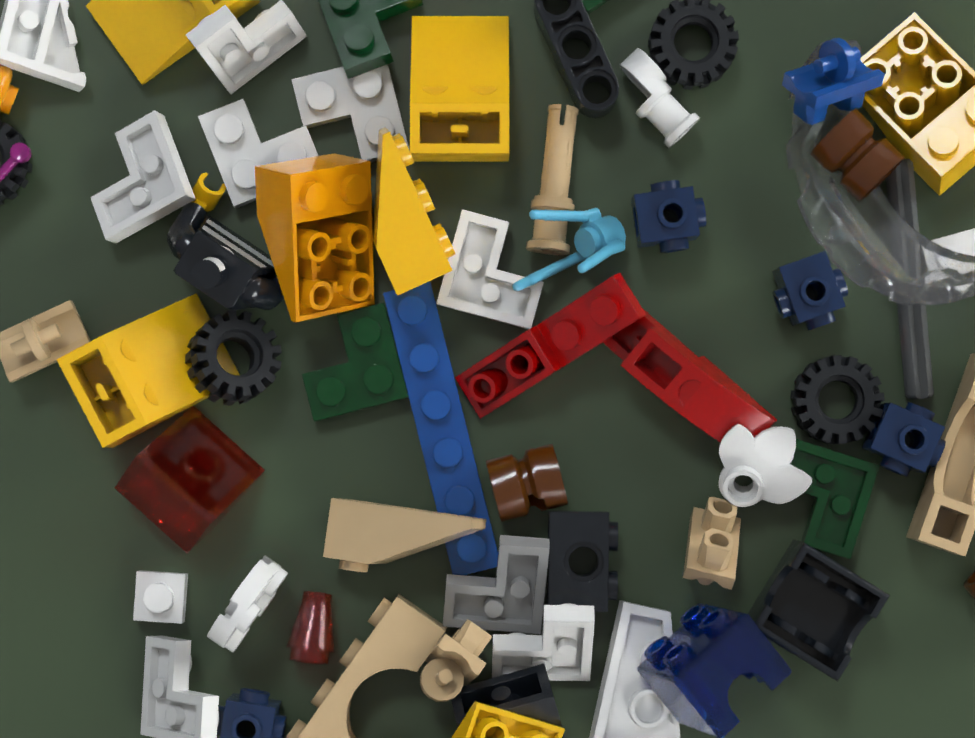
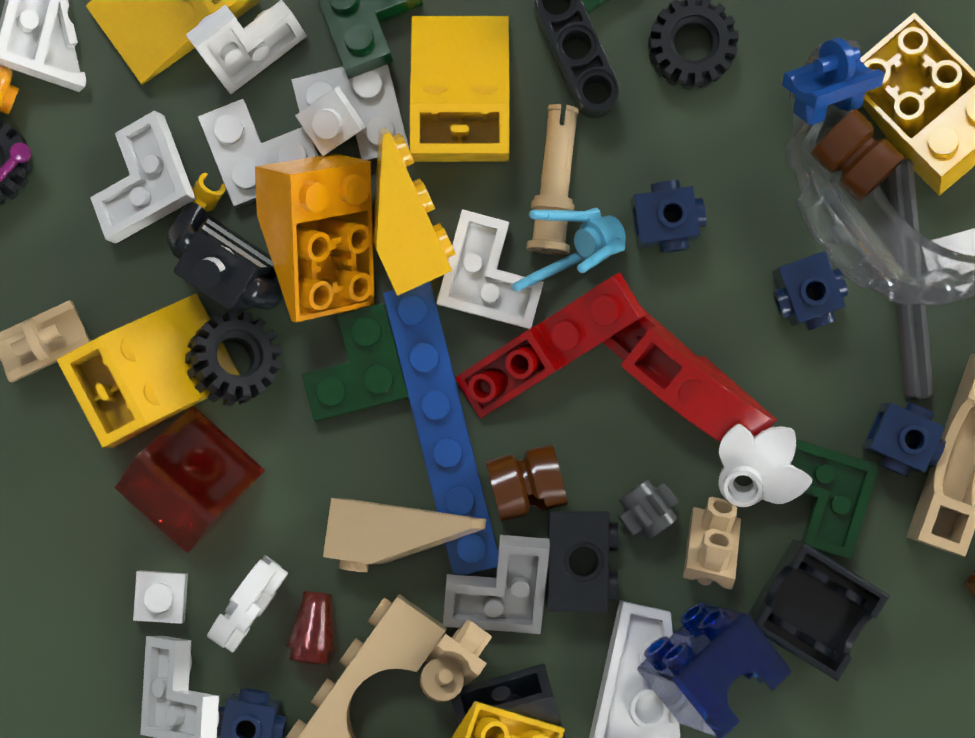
white plate [492,603,595,681] -> none
white connector [620,48,700,148] -> none
black tyre [790,355,885,444] -> none
none -> white plate [295,86,366,156]
none -> dark grey gear [618,479,679,540]

